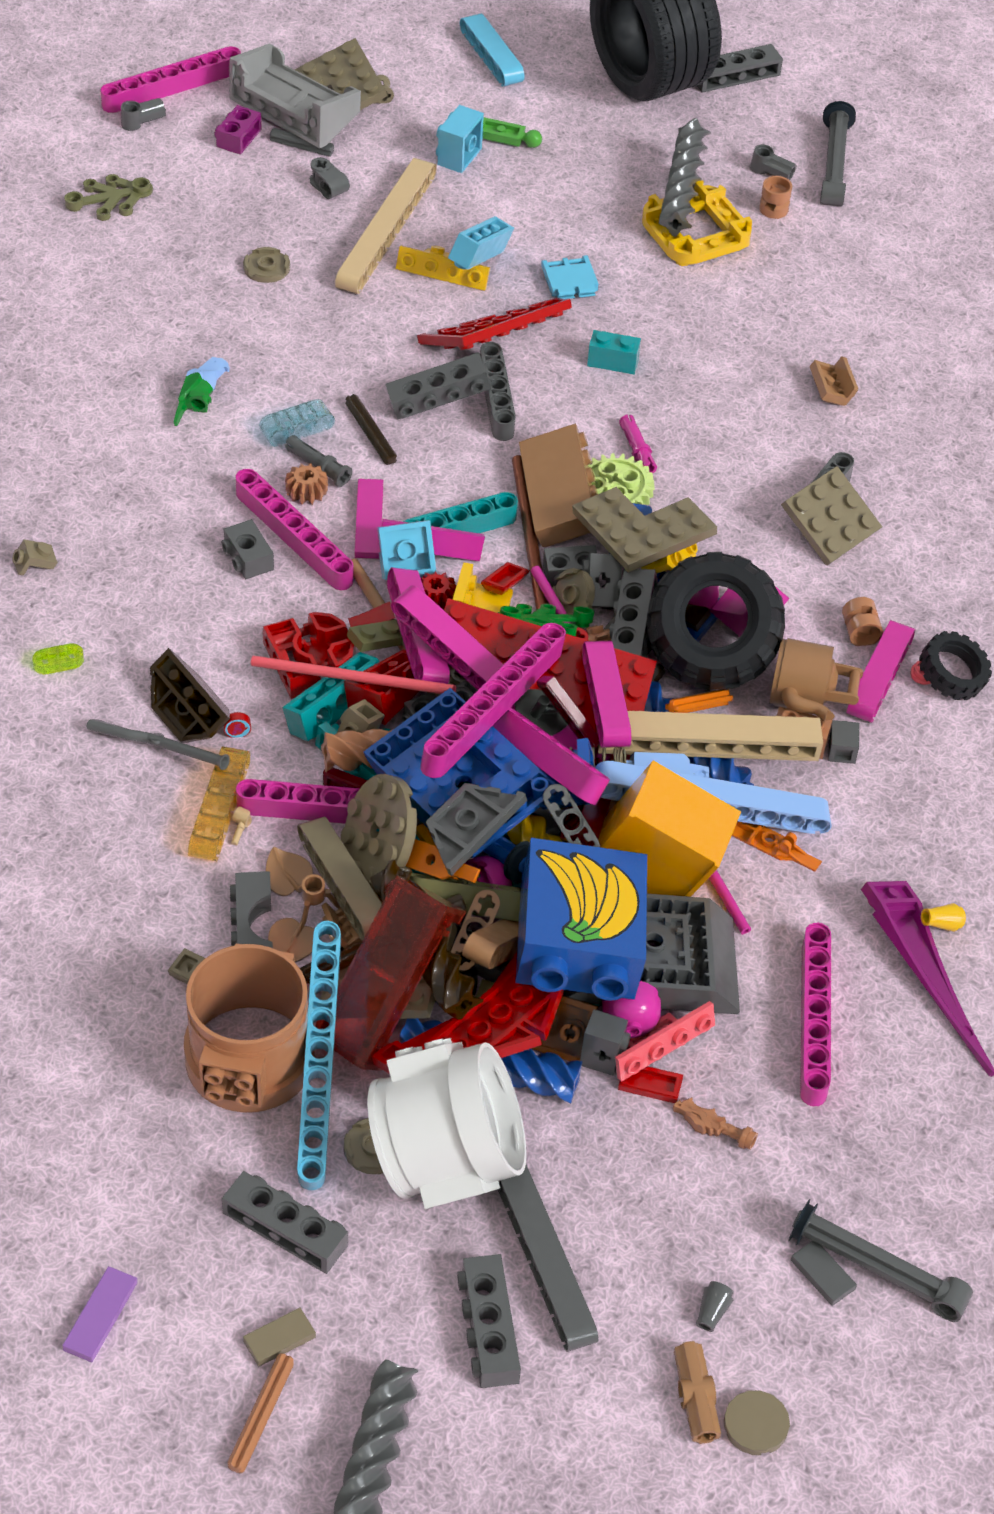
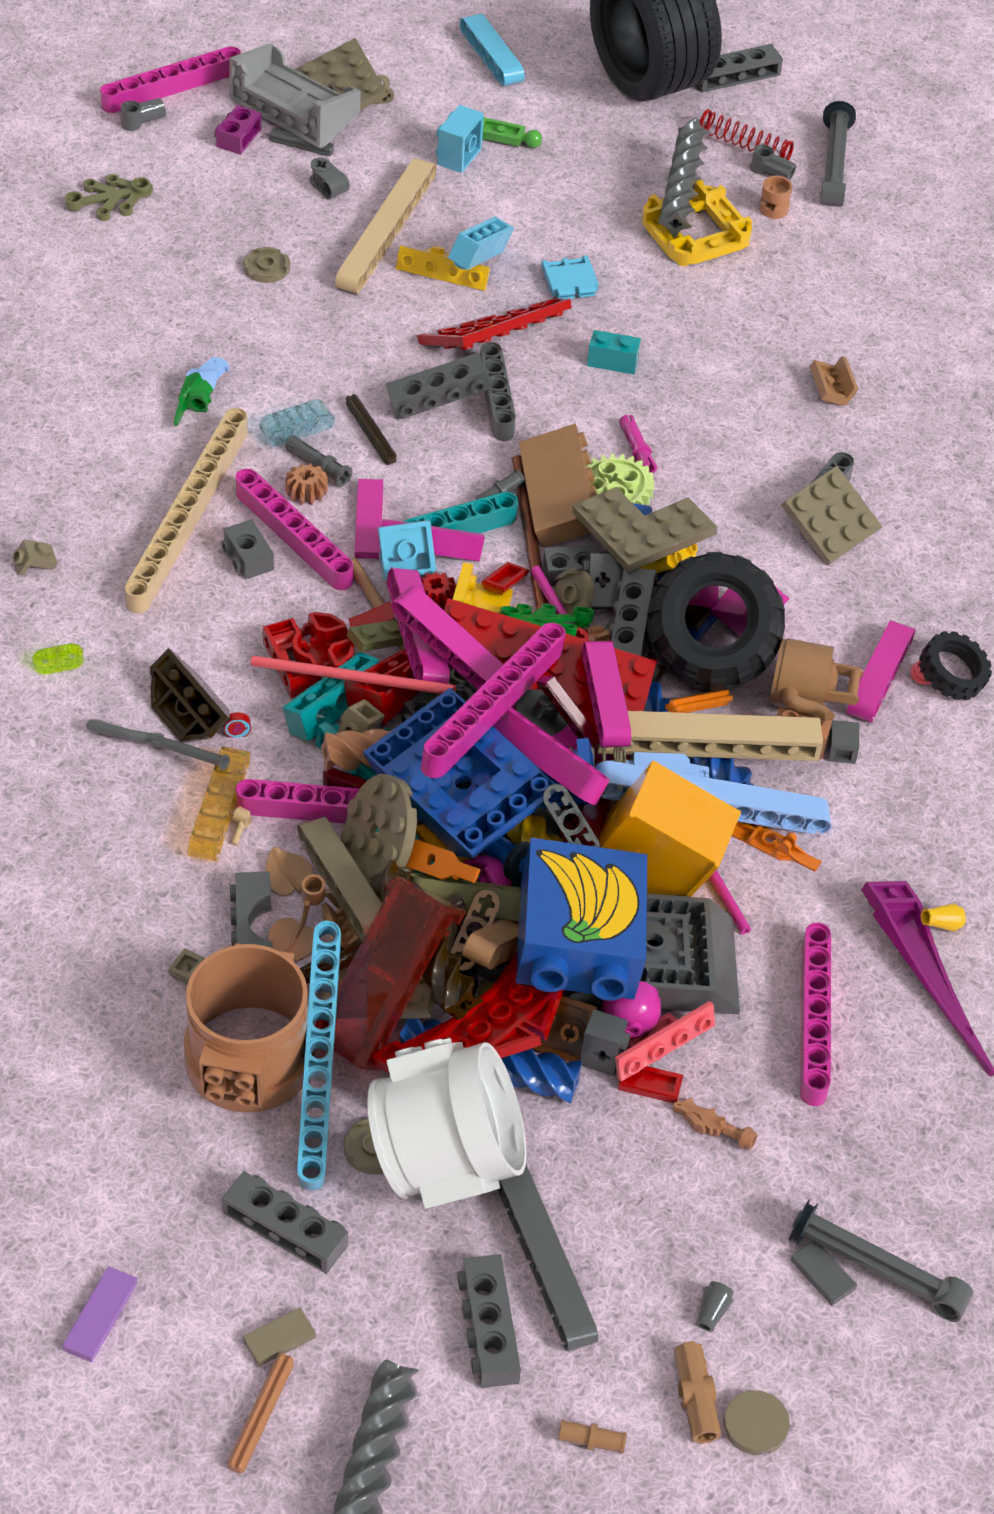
dark grey wing [426,783,527,876] -> none
nougat wheel [842,597,883,646] -> none
none -> tan beam [125,408,248,613]
none -> dark grey pin [475,469,526,500]
none -> medium nougat pin [558,1419,627,1454]
none -> red piece [699,109,794,160]

